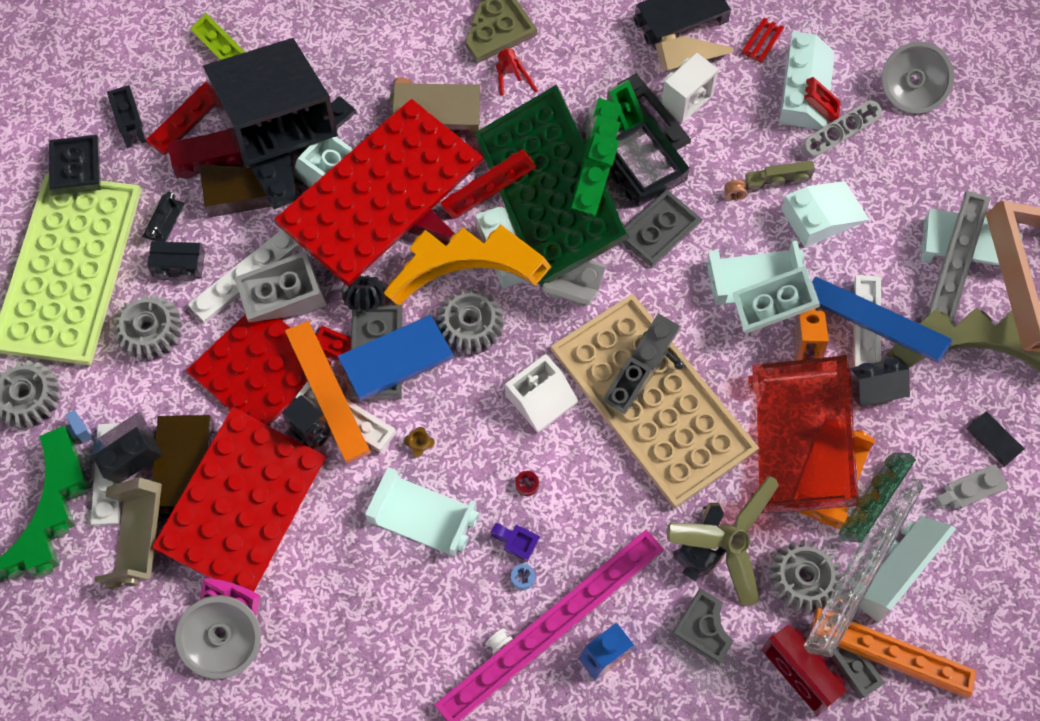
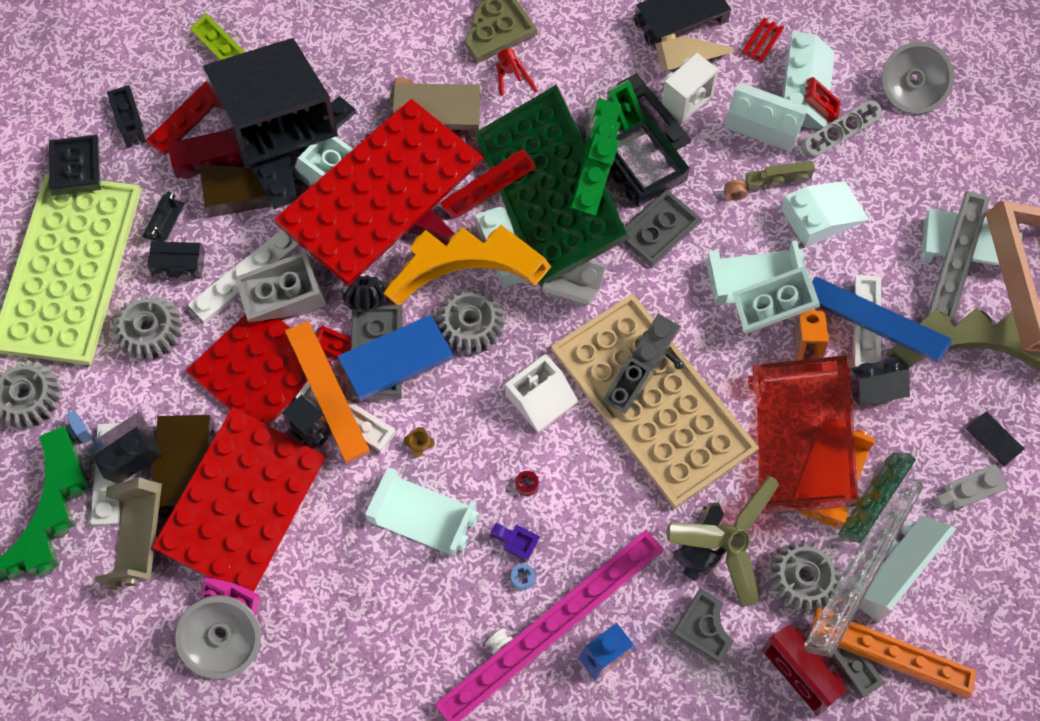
none -> light aqua slope [725,83,809,152]

